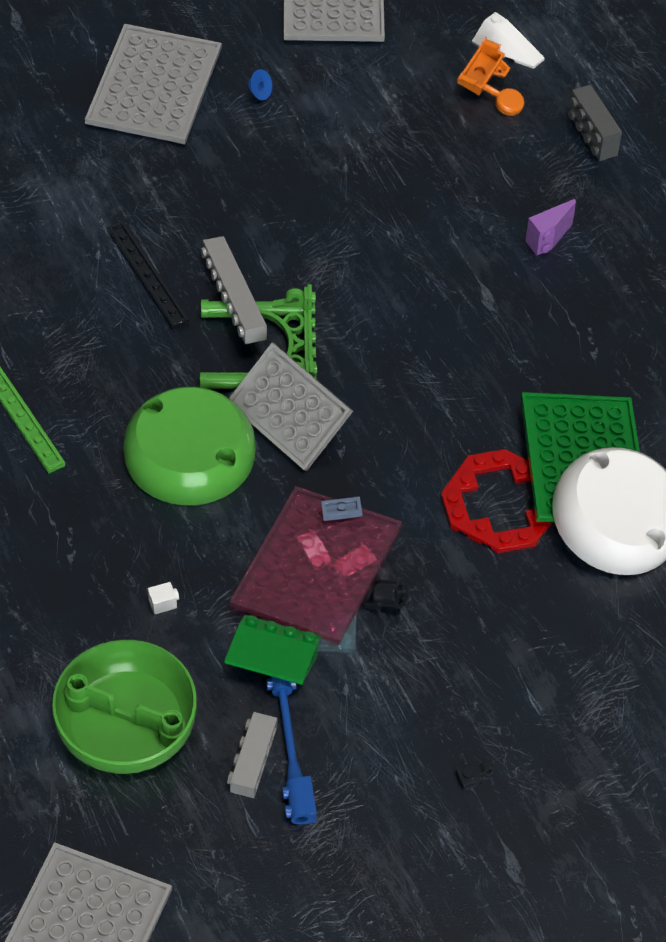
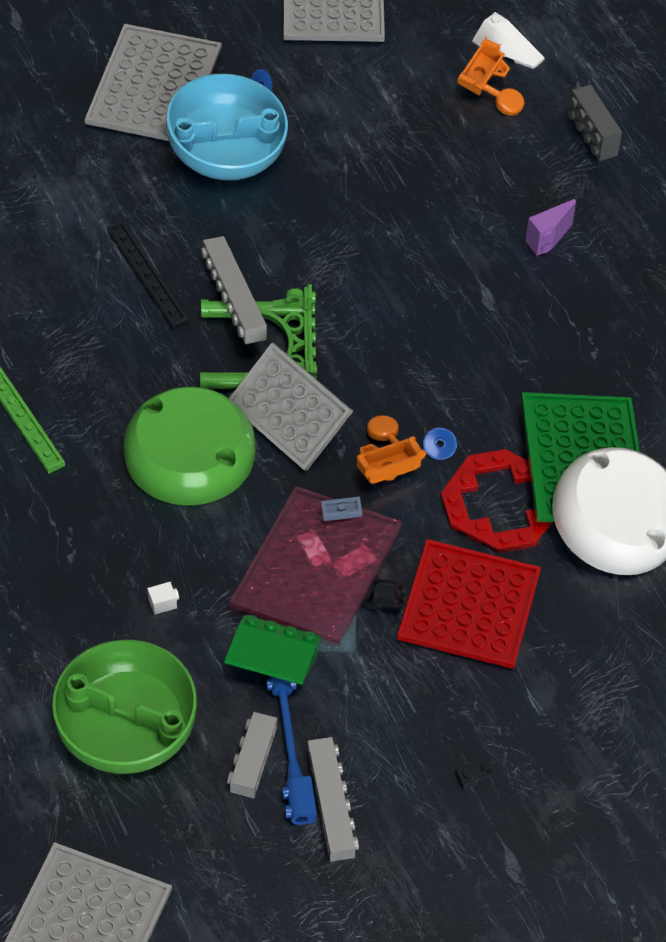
none -> medium azure cylinder [166,74,288,181]
none -> light grey brick [307,737,359,862]
none -> orange piece [357,415,426,483]
none -> red plate [397,539,541,669]
none -> blue piece [423,428,457,460]

